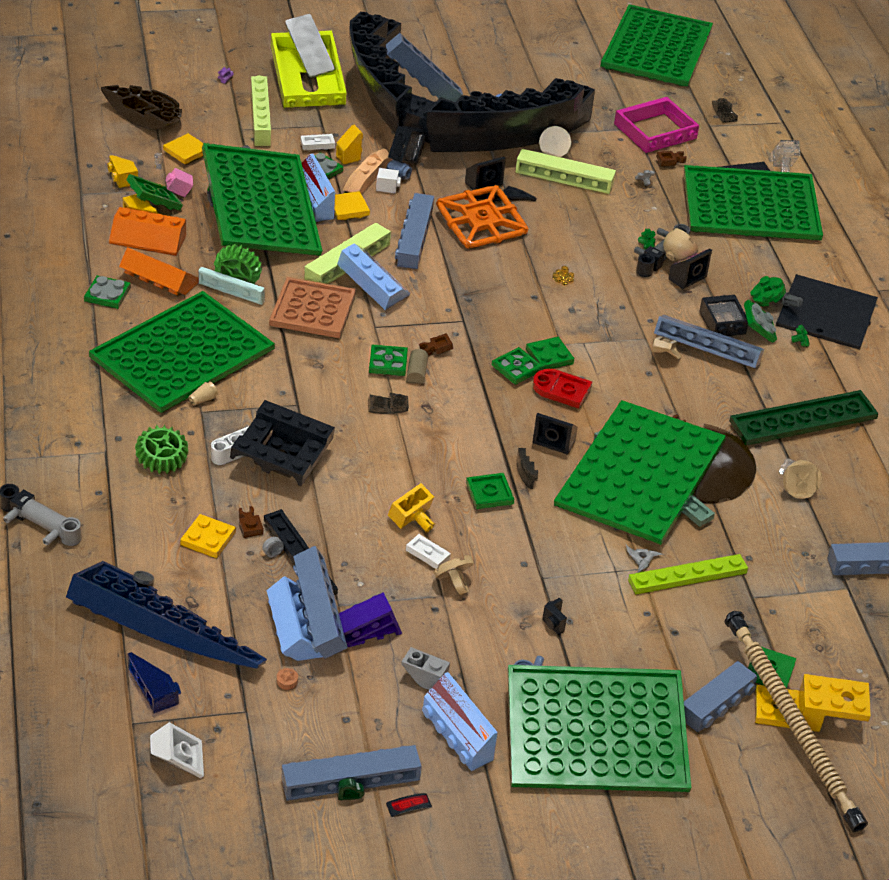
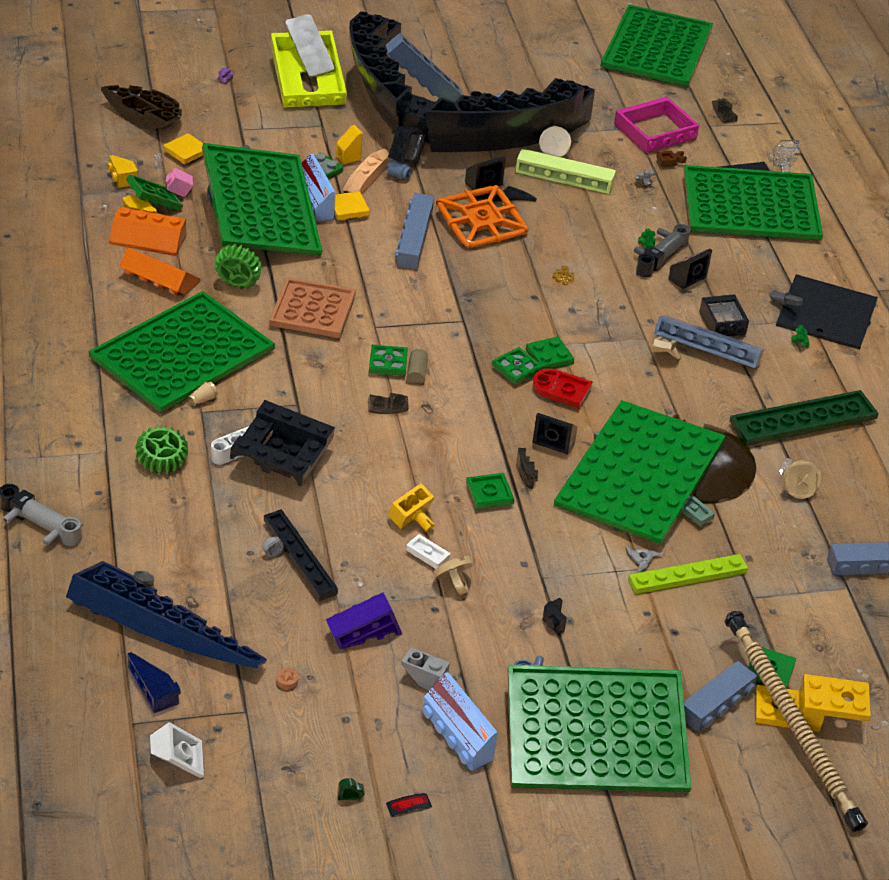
piece [84,275,131,309] -> none
yellow plate [180,514,236,559] -> none
light aqua tile [198,267,265,305] -> none
reddish brown plate [239,506,264,538] -> none
yellowish green brick [251,75,271,146] -> none
light blue slope [266,576,323,661] -> none
sand blue brick [281,745,422,801] -> none
sand blue brick [293,546,348,659] -> none
white plate [300,134,335,151] -> none
yellowish green brick [304,223,391,284] -> none
light blue slope [337,243,410,310] -> none
white brick [376,168,401,193] -> none
reddish brown plate [419,333,453,356] -> none
tan cylinder [663,228,698,262] -> none
piece [744,299,777,343] -> none
green plate [750,276,786,306] -> none

